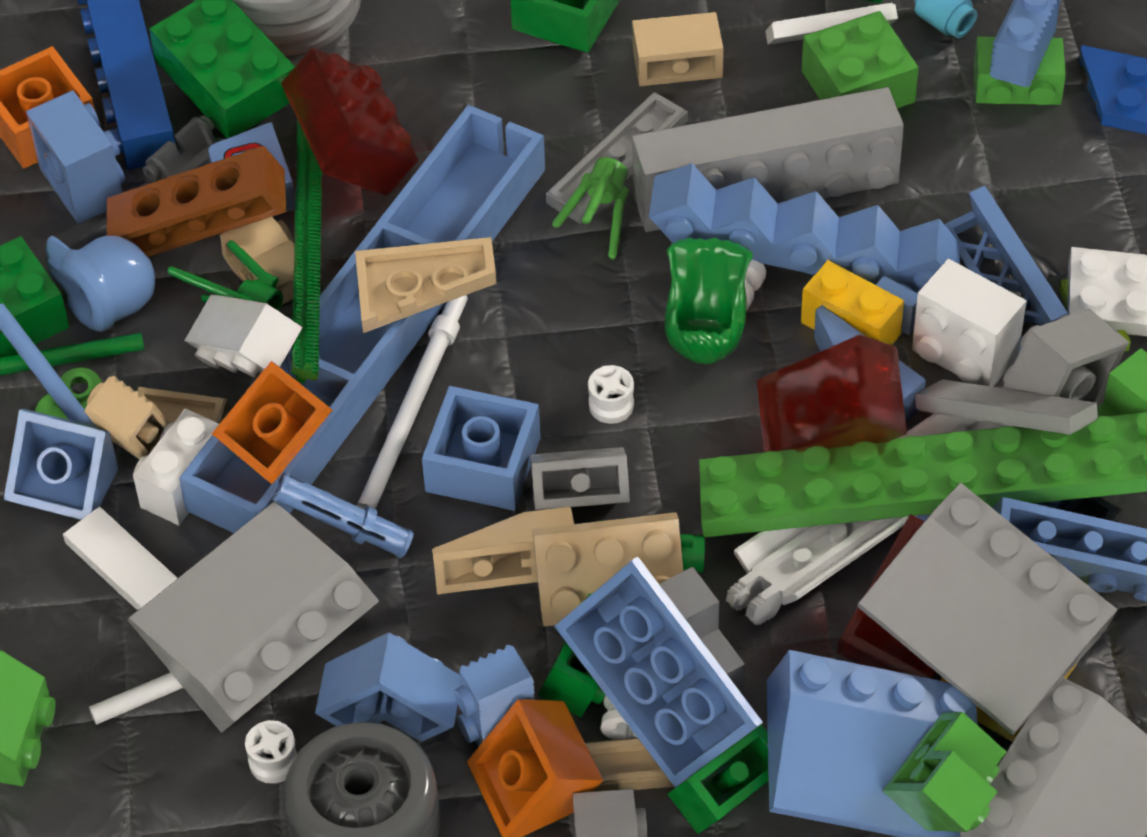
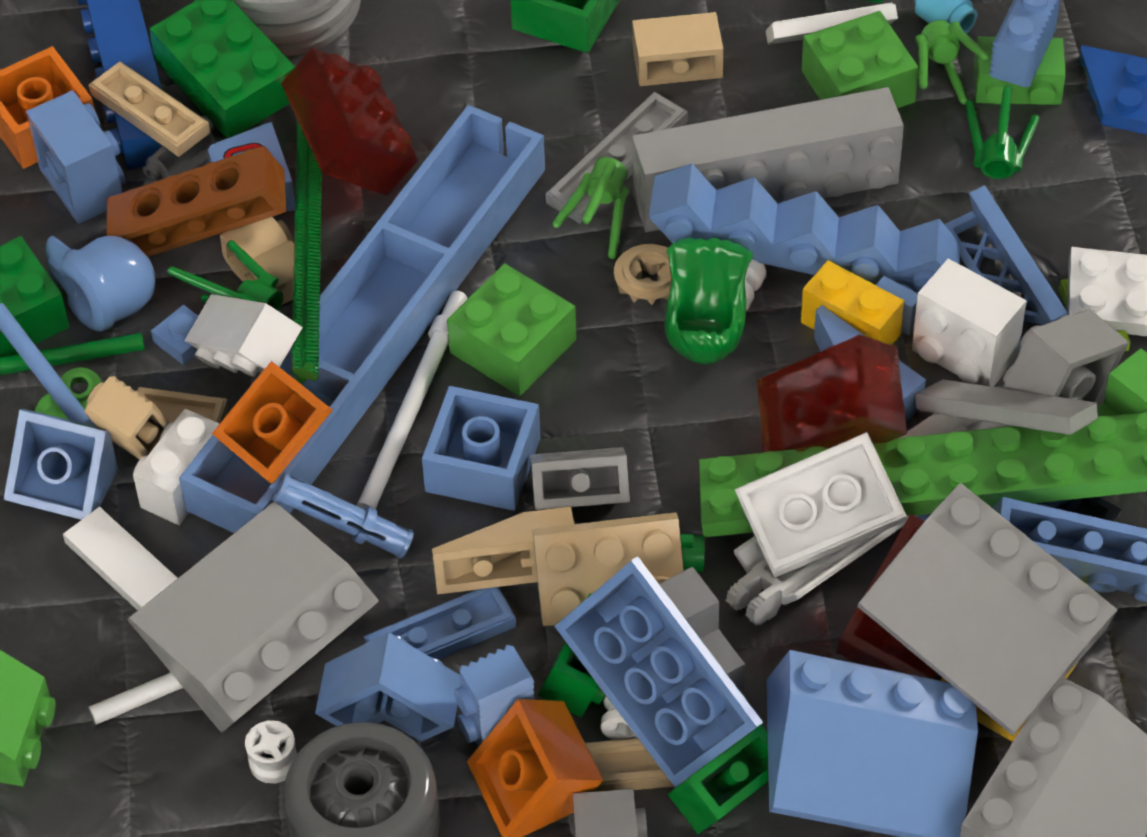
tan wing [355,237,496,333] -> none
white wheel [588,365,634,424] -> none
bright green brick [882,712,1006,832] -> none
none -> tan tile [89,61,211,157]
none -> medium blue plate [151,305,198,365]
none -> medium blue tile [364,587,517,660]
none -> bright green brick [447,263,577,396]
none -> tan gear [614,244,672,306]
none -> white tile [735,433,907,578]
none -> bright green plant [915,20,989,104]
none -> green plant [965,86,1039,180]

